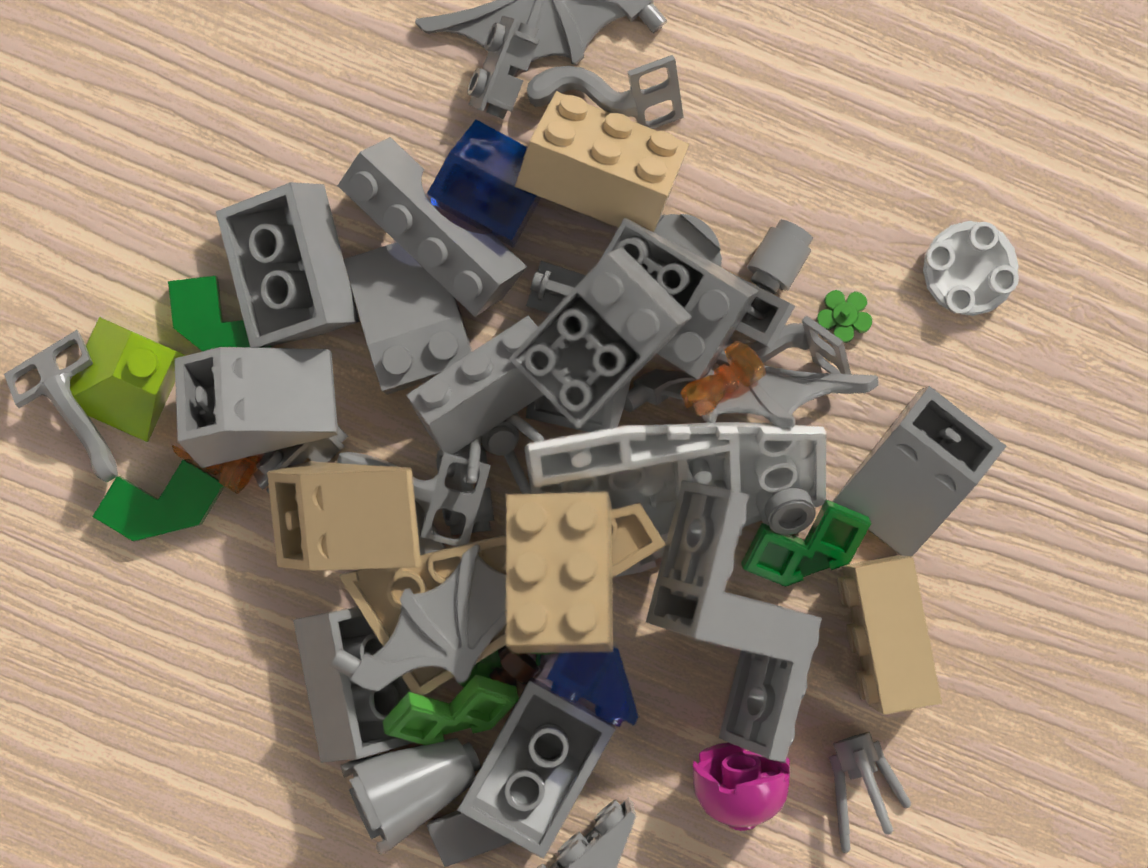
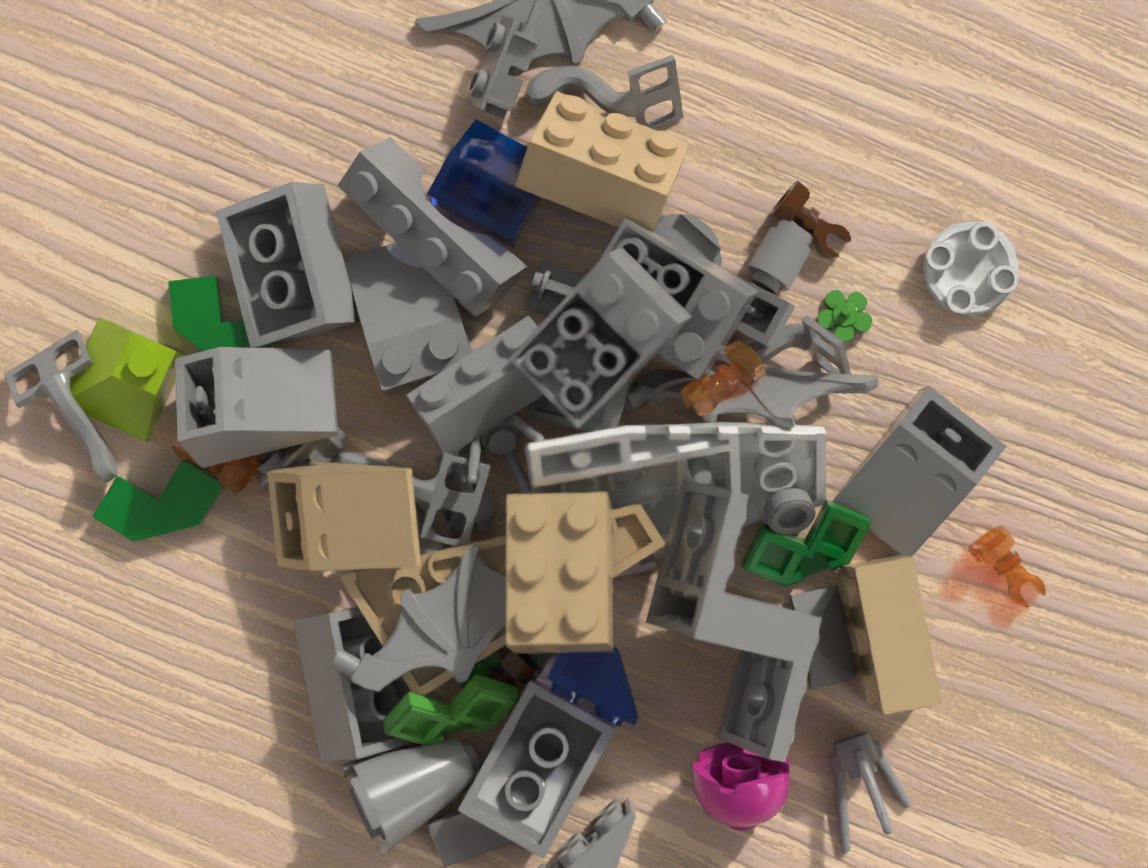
none -> reddish brown piece [770,181,851,259]
none -> light grey slope [790,585,856,689]
none -> clear orange piece [968,525,1046,607]

